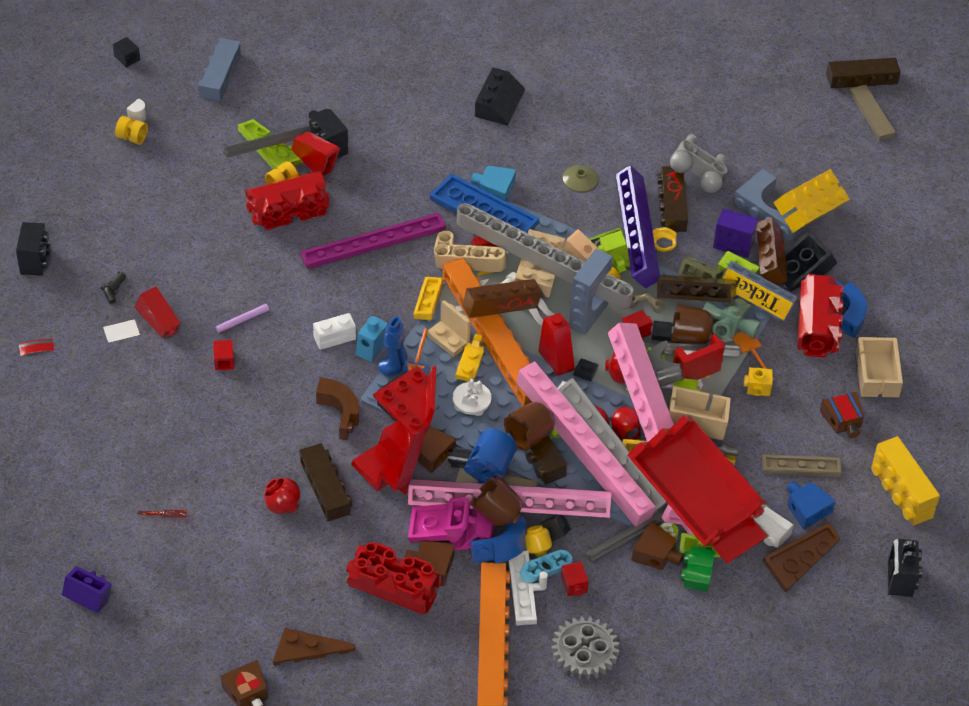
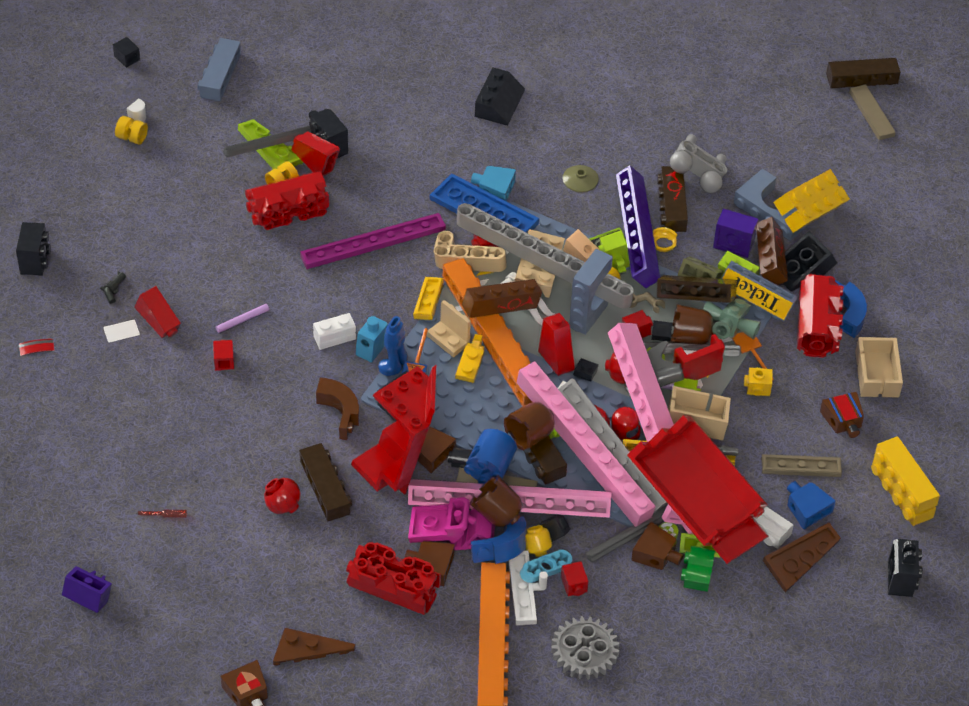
white plate [453,379,491,416] -> none

